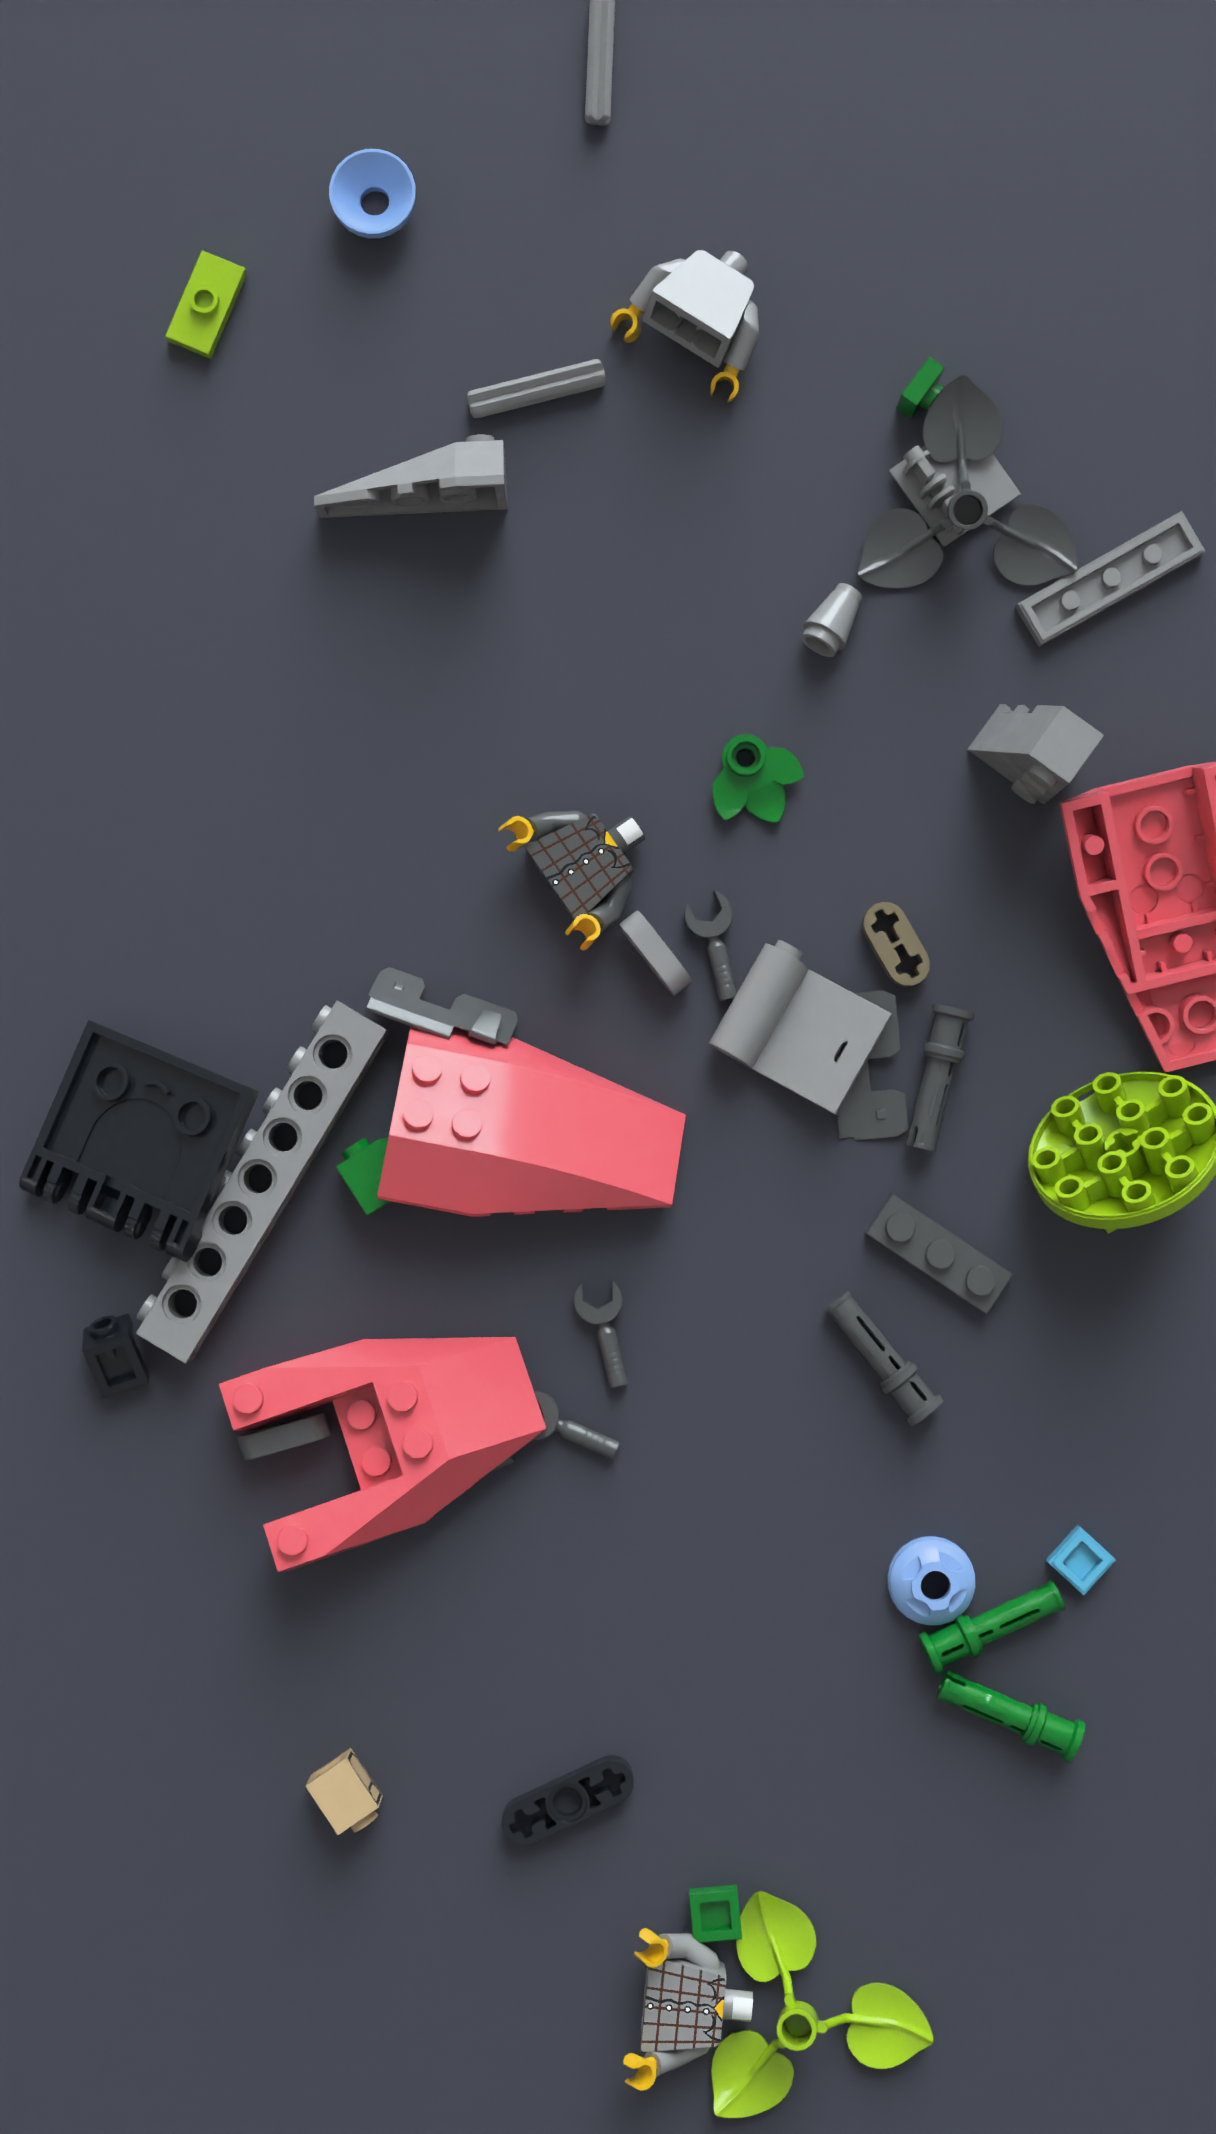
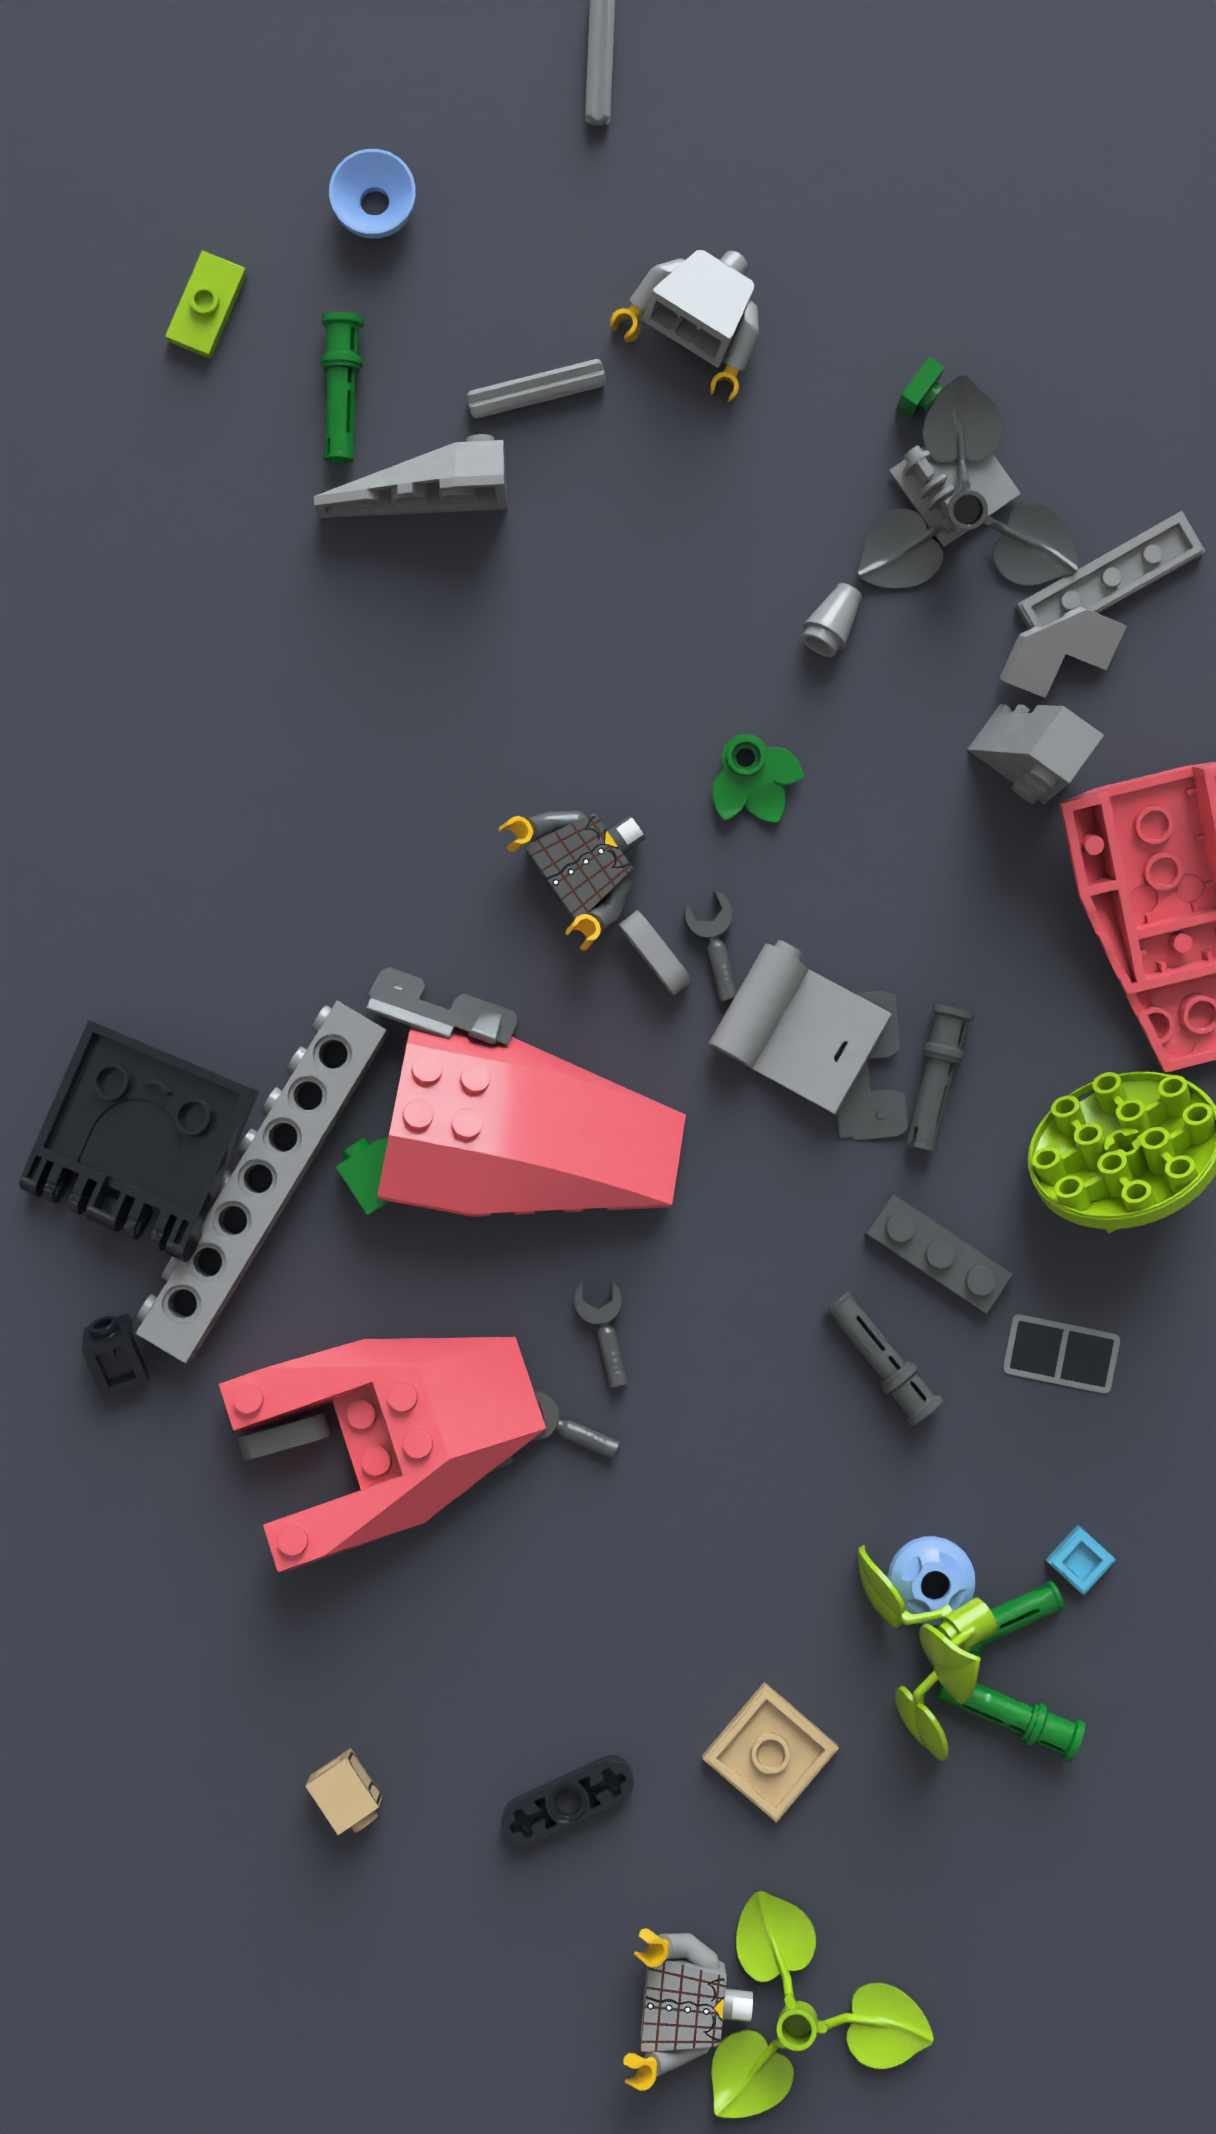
green plate [689,1884,742,1943] -> none
dark tan beam [861,902,930,988] -> none
none -> green pin [320,312,364,464]
none -> tan tile [702,1682,839,1823]
none -> lime plant [858,1545,998,1761]
none -> light grey tile [1000,606,1127,698]
none -> black sticker [1003,1314,1120,1394]

